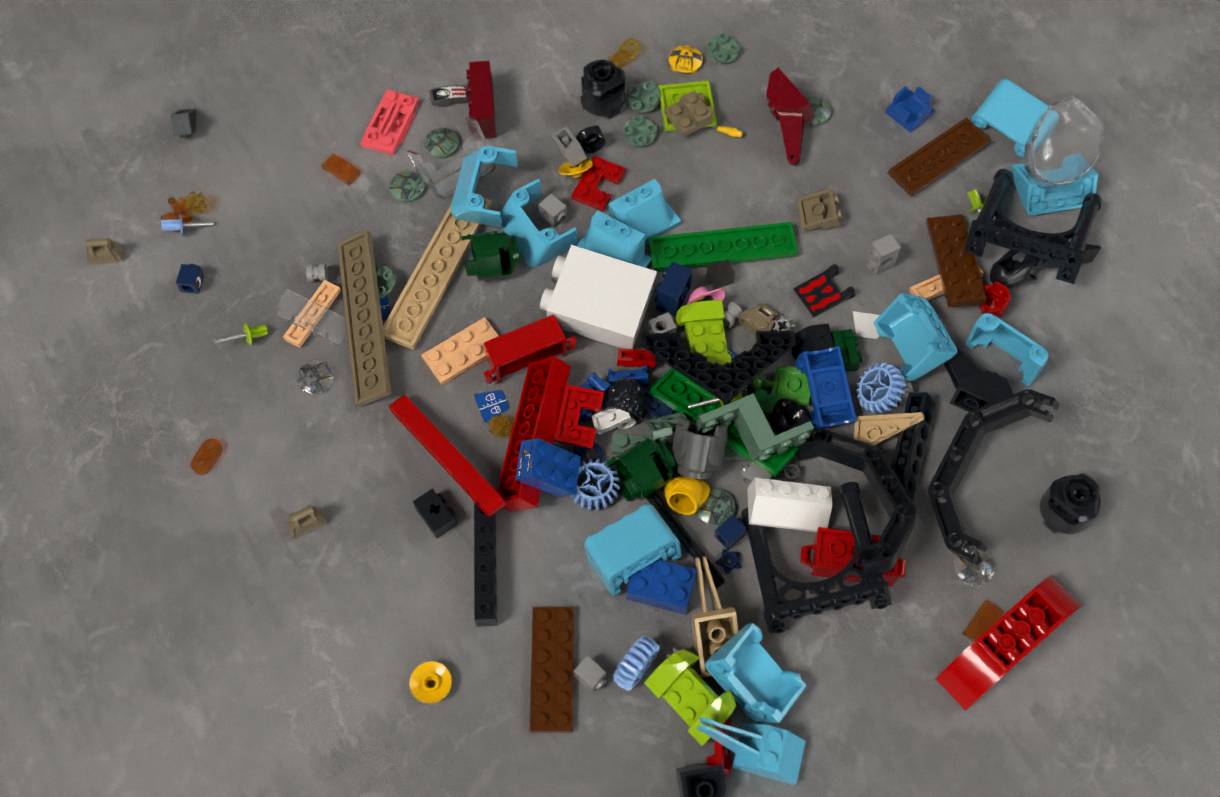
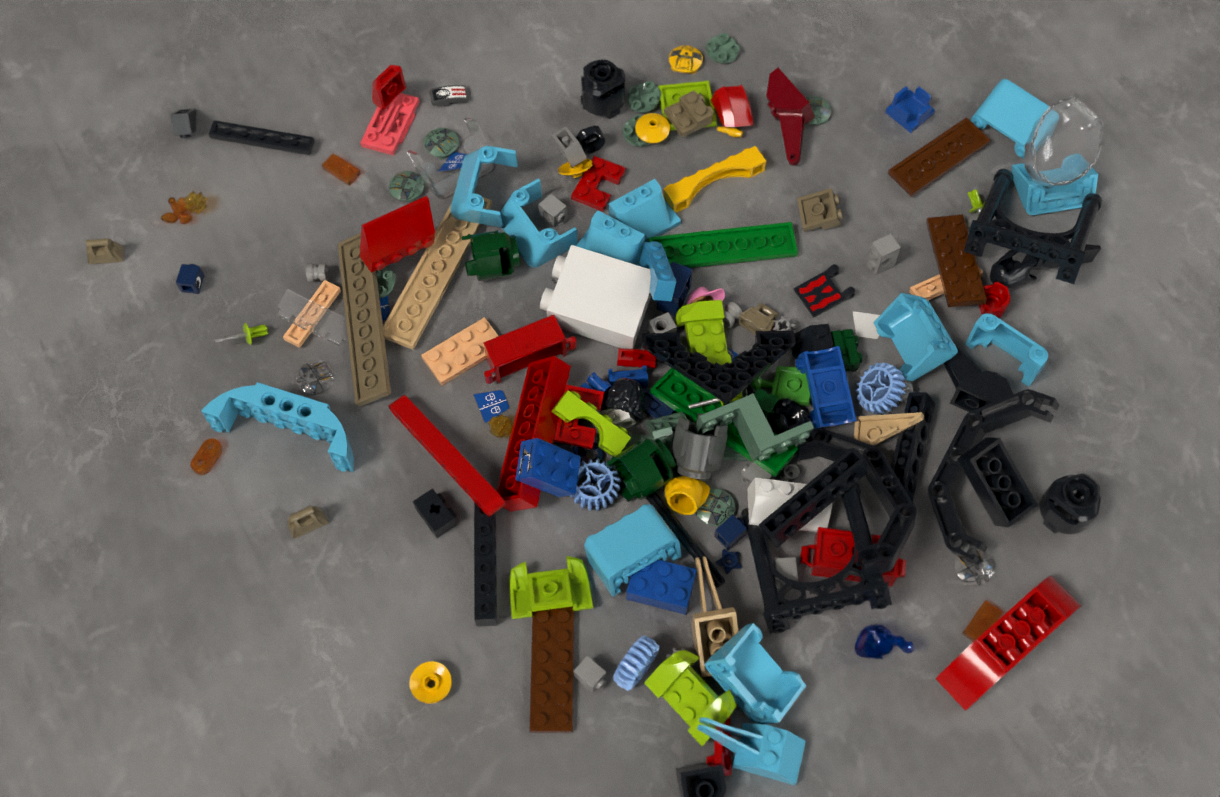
light blue piece [161,214,214,235] -> none
dark red brick [466,60,496,139] -> none
clear yellow piece [608,38,640,69] -> none
clear smoke brick [705,259,735,290] -> none
none -> medium azure slope [201,382,354,472]
none -> black plate [208,120,315,155]
none -> red slope [359,196,435,273]
none -> red slope [372,65,406,110]
none -> blue sticker [438,152,467,172]
none -> lime piece [509,556,594,619]
none -> lime arch [551,390,631,457]
none -> yellow dish [635,113,670,143]
none -> dark azure arch [640,241,676,301]
none -> yellow arch [663,146,766,213]
none -> red slope [711,85,754,127]
none -> black brick [759,447,871,548]
none -> light grey brick [773,557,798,589]
none -> clear blue piece [855,624,915,659]
none -> black brick [957,437,1037,528]

